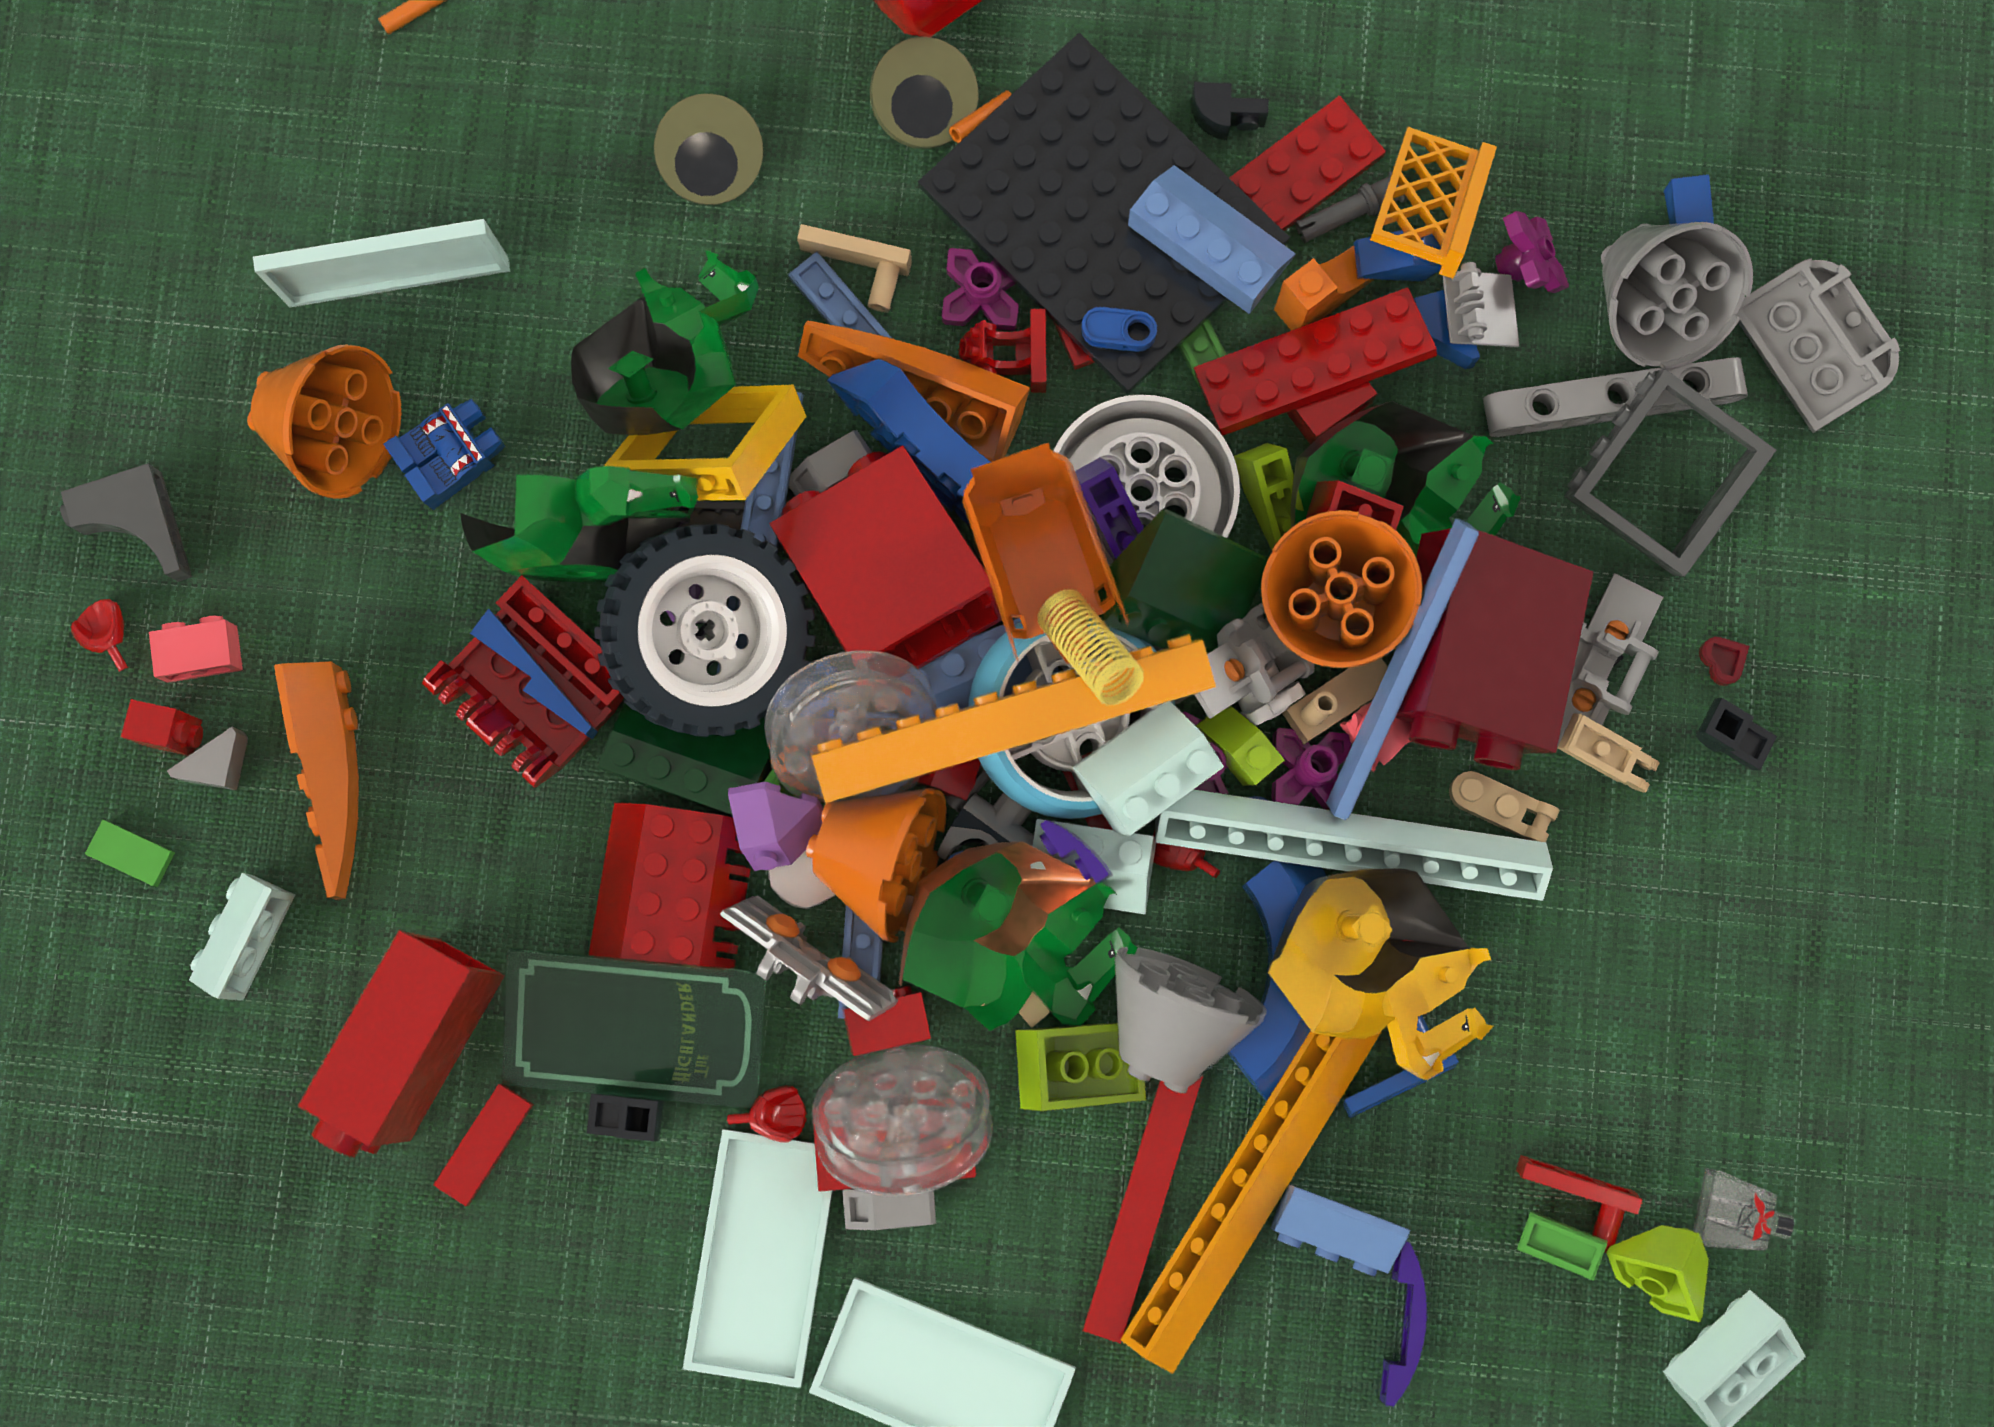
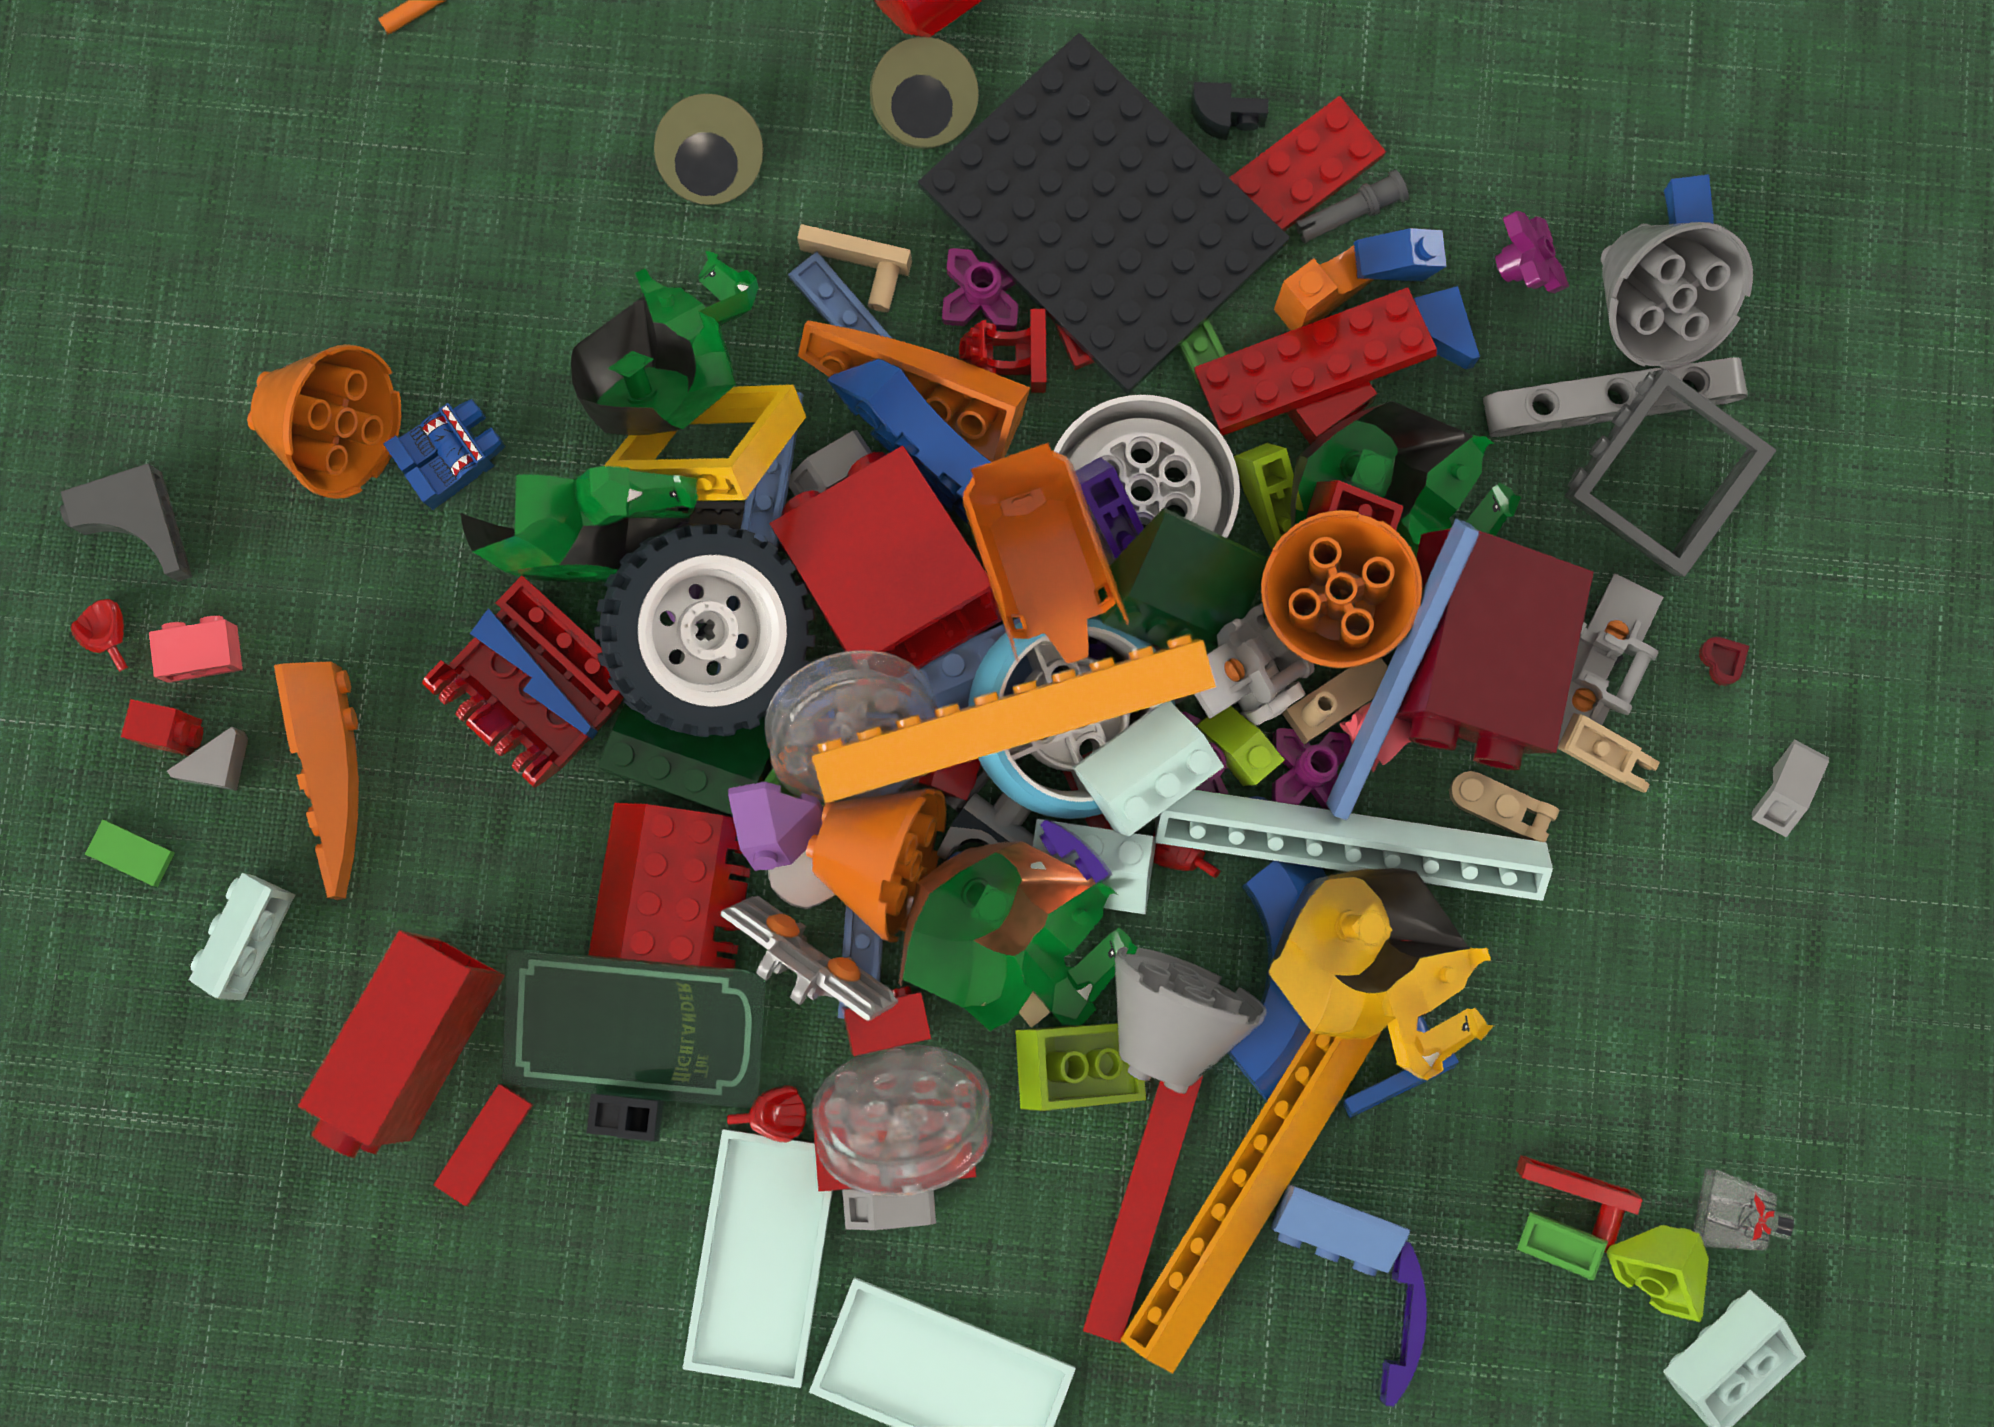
light aqua tile [253,219,510,307] -> none
orange piece [949,91,1012,143] -> none
light yellow piece [1038,589,1144,705] -> none
blue piece [1081,307,1157,352] -> none
medium blue slope [1128,165,1295,314] -> none
light orange fence [1370,127,1497,279] -> none
light grey hinge [1443,262,1519,347] -> none
black brick [1696,698,1777,770] -> none
light grey plate [1737,259,1900,433] -> none
none -> light grey slope [1752,739,1829,837]

